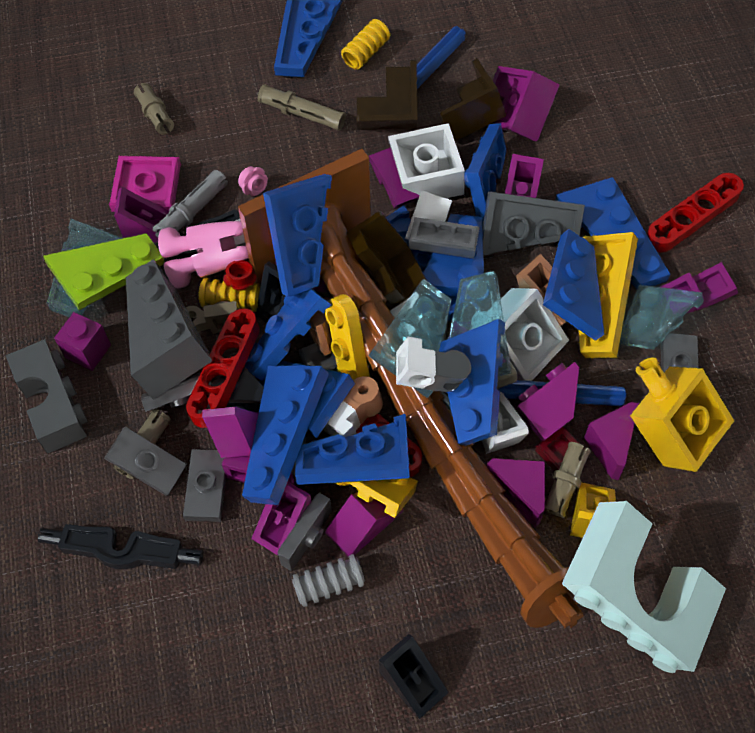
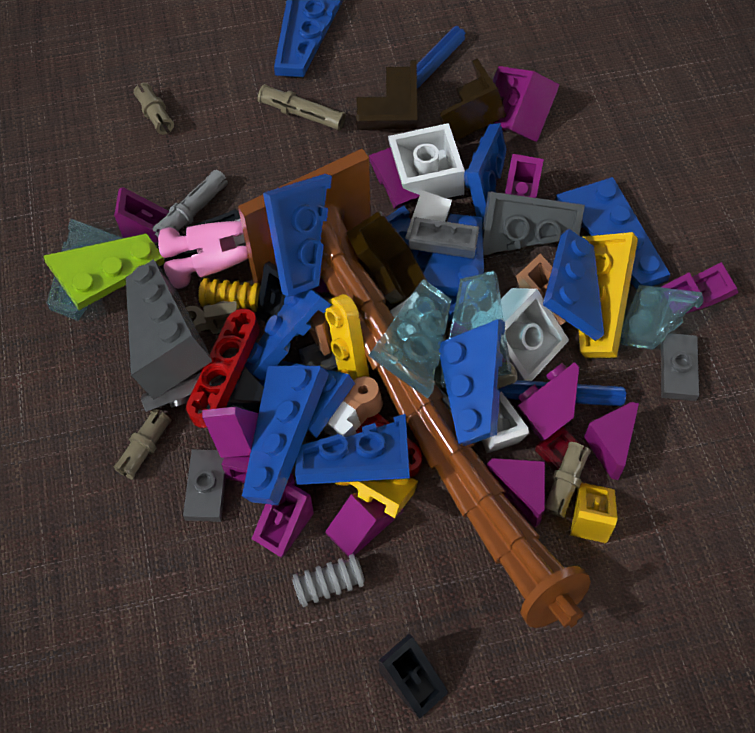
dark grey arch [5,339,88,454] -> none
black piece [38,524,203,569] -> none
magenta brick [54,312,111,371] -> none
flat silver plate [104,427,187,496] -> none
dark pink plate [109,156,181,212] -> none
red plate [223,260,256,291] -> none
bright pink plate [238,166,268,196] -> none
flat silver plate [277,493,332,571] -> none
yellow piece [341,19,390,70] -> none
leg [396,336,471,392] -> none
light aqua arch [562,501,726,673] -> none
yellow brick [630,357,734,472] -> none
red beam [647,173,744,253] -> none

